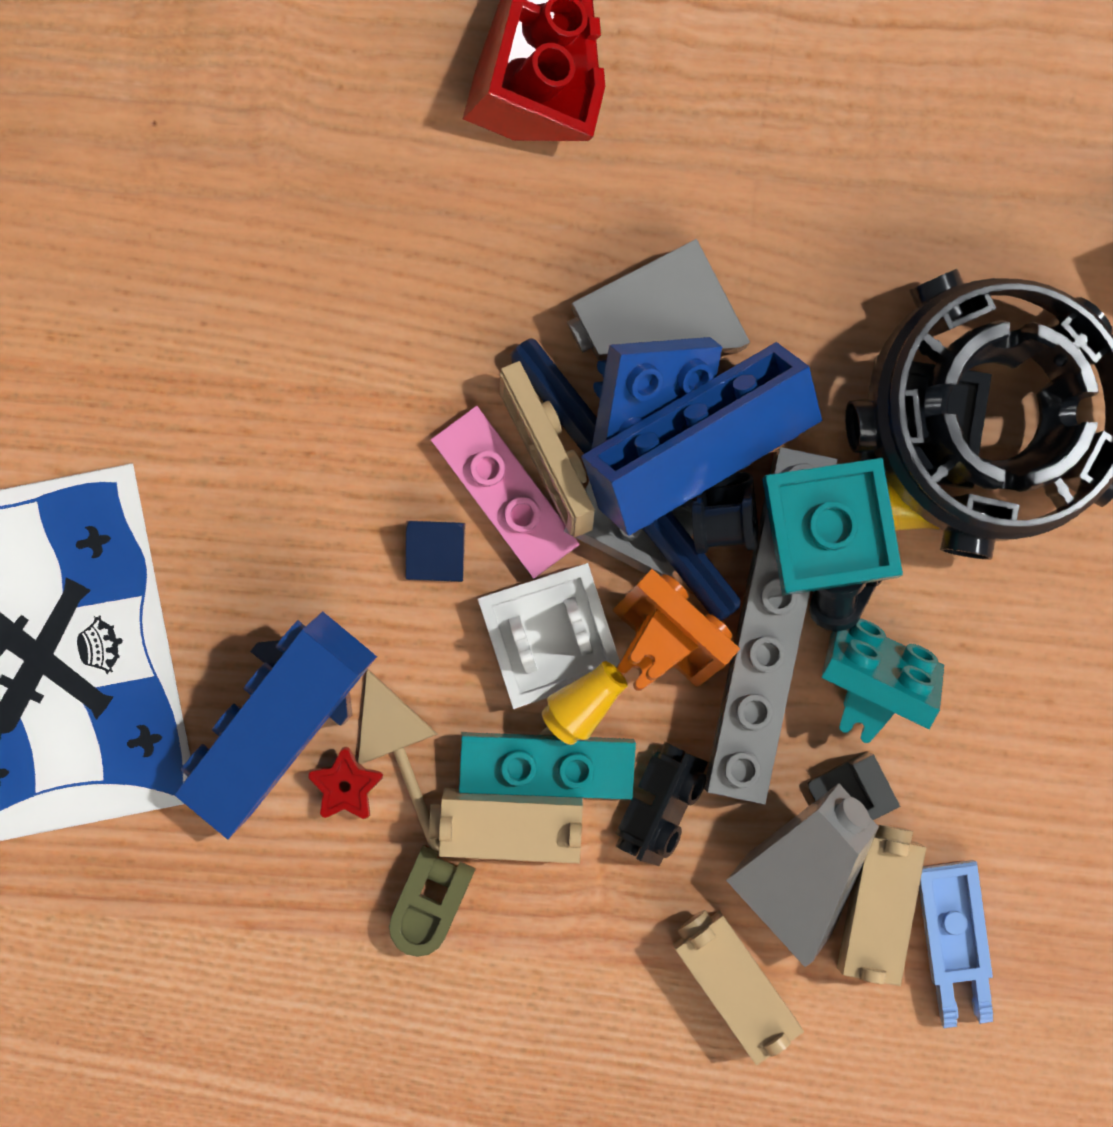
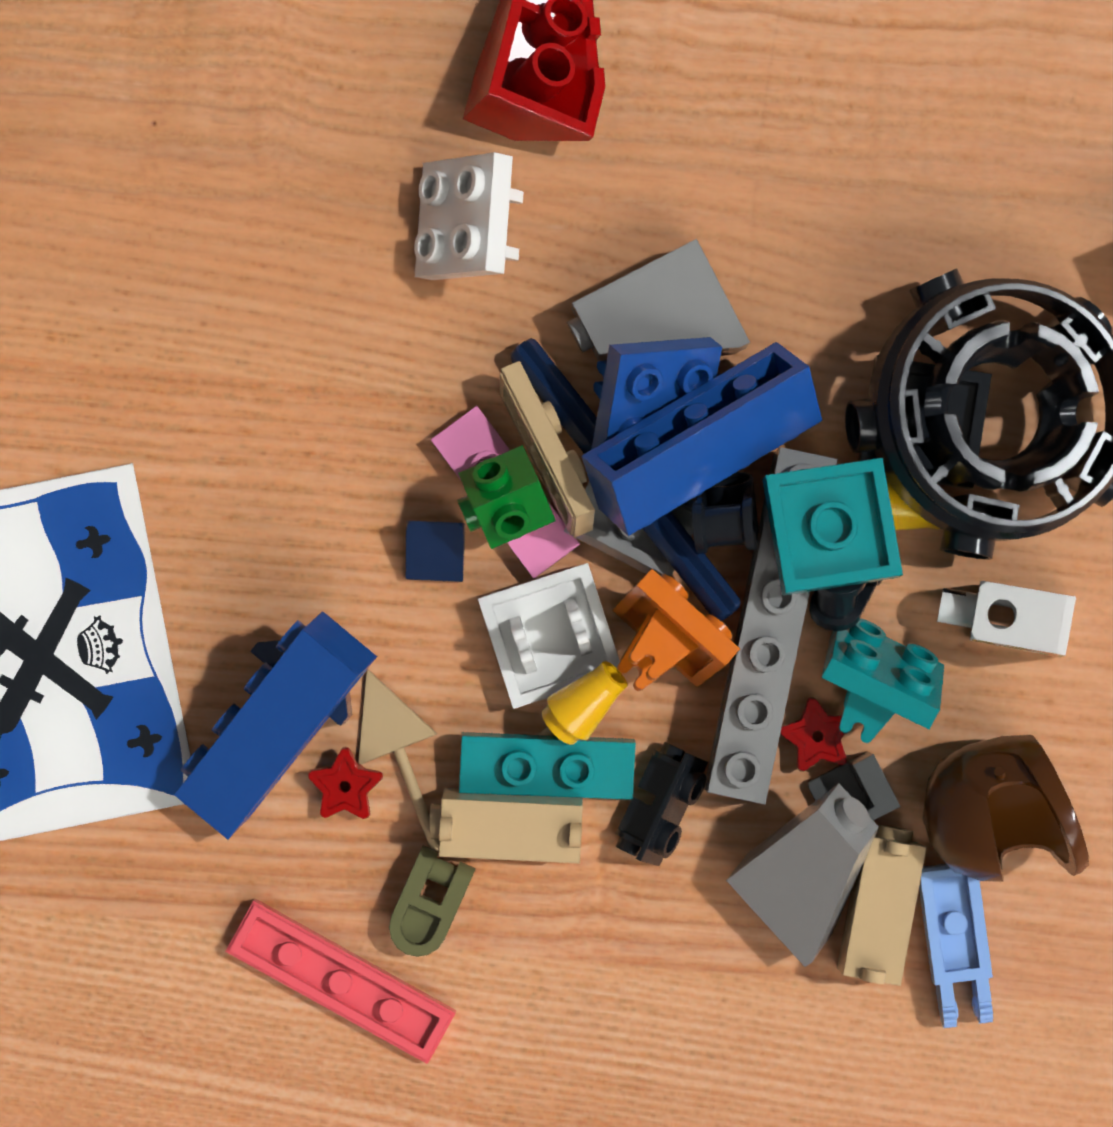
tan brick [673,910,804,1066] -> none
none -> coral tile [225,899,456,1064]
none -> white plate [414,152,524,280]
none -> green brick [457,445,556,549]
none -> red plate [780,697,847,772]
none -> reddish brown piece [923,734,1089,882]
none -> white torso [937,581,1076,657]

